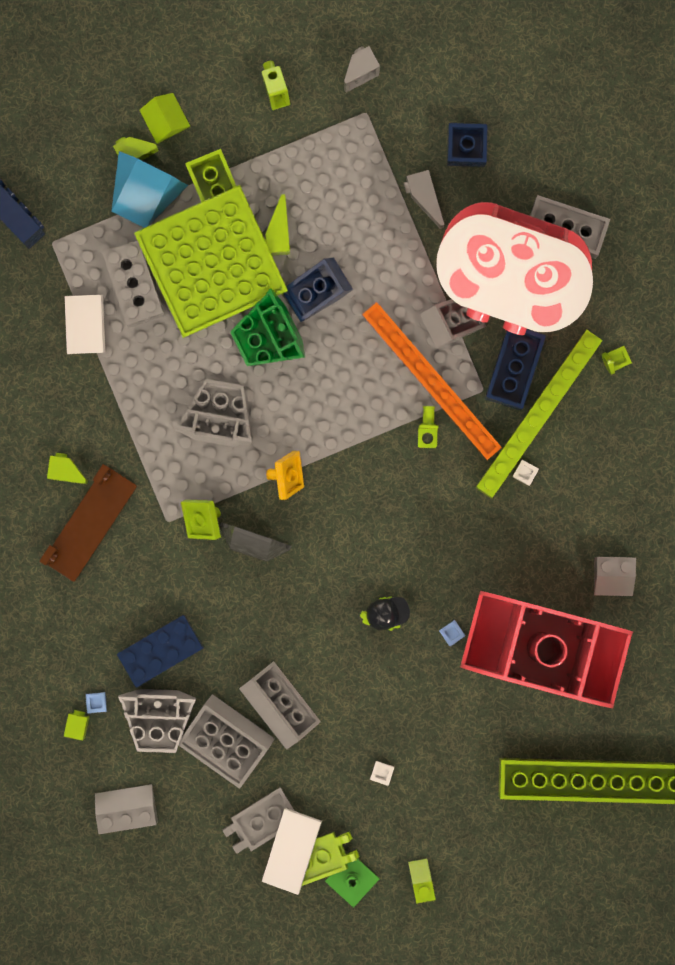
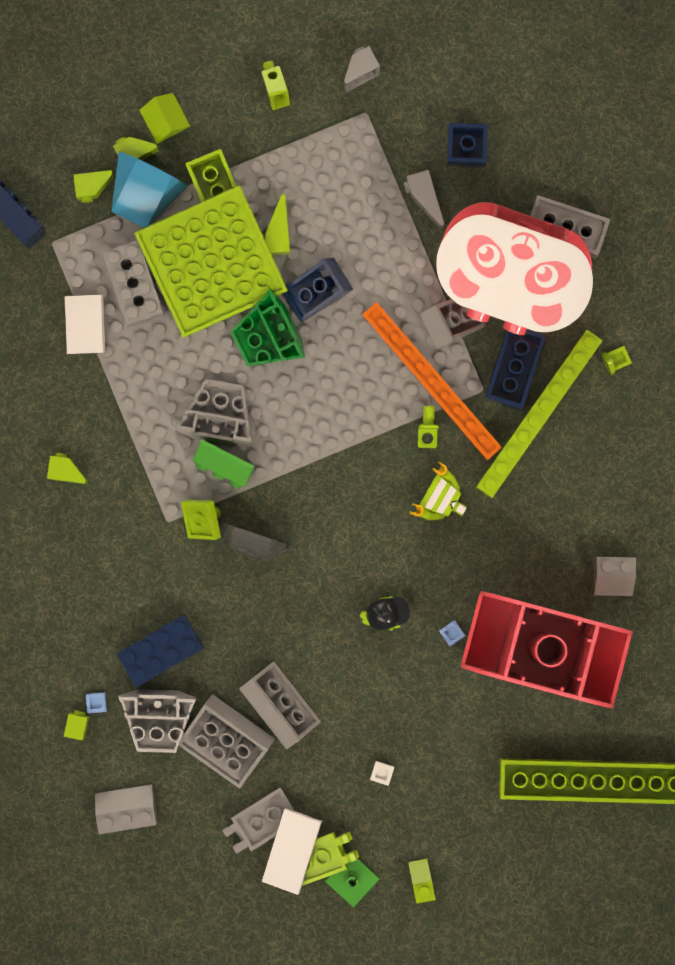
reddish brown bracket [40,464,137,582] -> none
yellow tile [266,451,304,500] -> none
white plate [512,460,539,486] -> none
none -> lime slope [74,170,114,203]
none -> bright green slope [193,440,255,489]
none -> torso [409,462,467,521]

